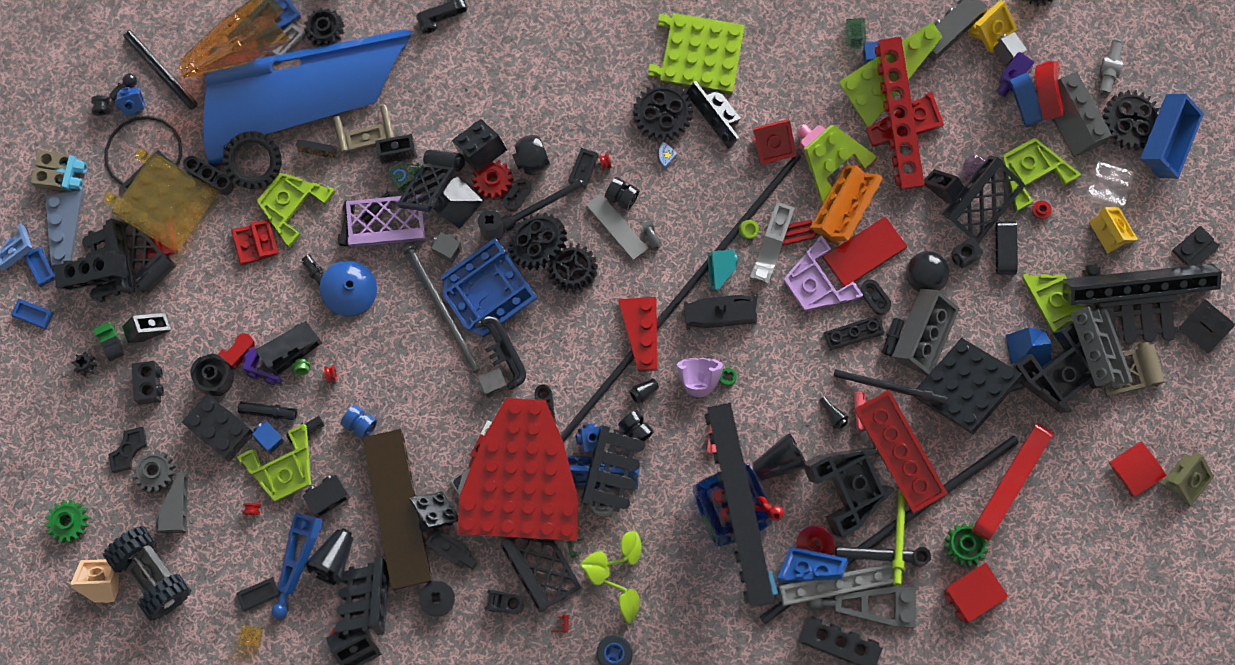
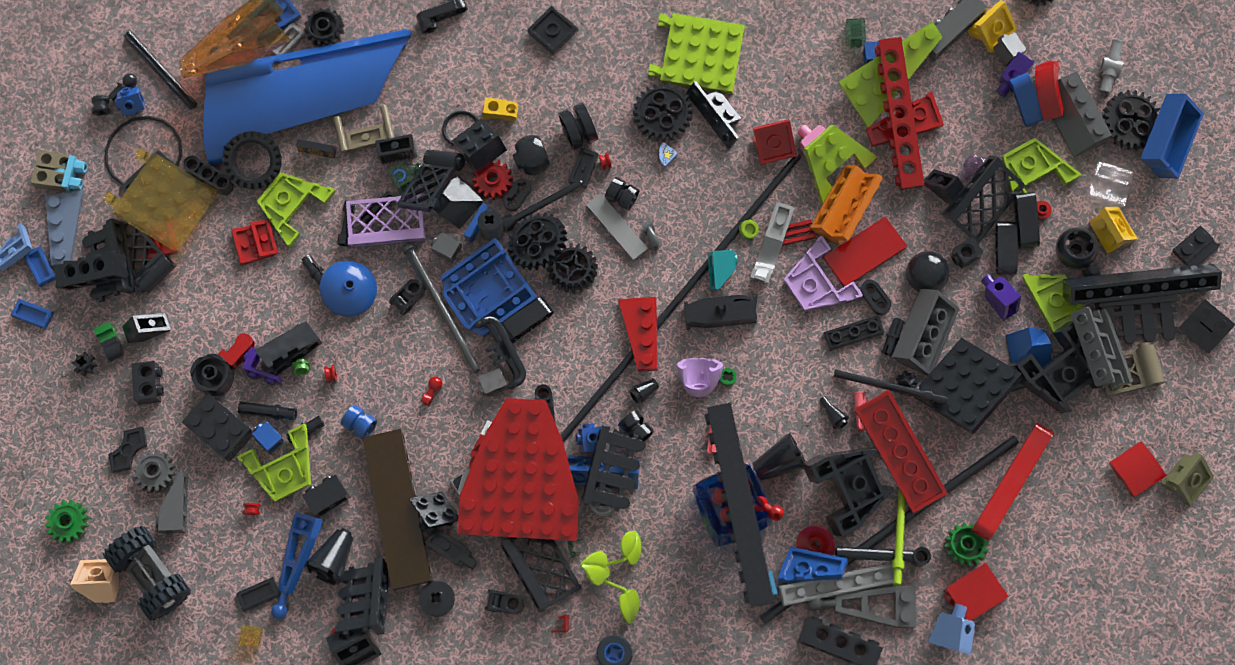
none -> black piece [389,279,425,316]
none -> red arm [421,376,443,406]
none -> black tyre [442,110,479,146]
none -> blue tile [464,203,489,243]
none -> yellow leg [483,97,519,121]
none -> black beam [502,297,554,343]
none -> black plate [527,6,579,55]
none -> black wheel [558,103,598,150]
none -> black gear [896,370,920,396]
none -> medium blue torso [928,603,975,655]
none -> dark purple torso [981,274,1021,321]
none -> black beam [1014,192,1040,249]
none -> black wheel [1055,227,1098,269]

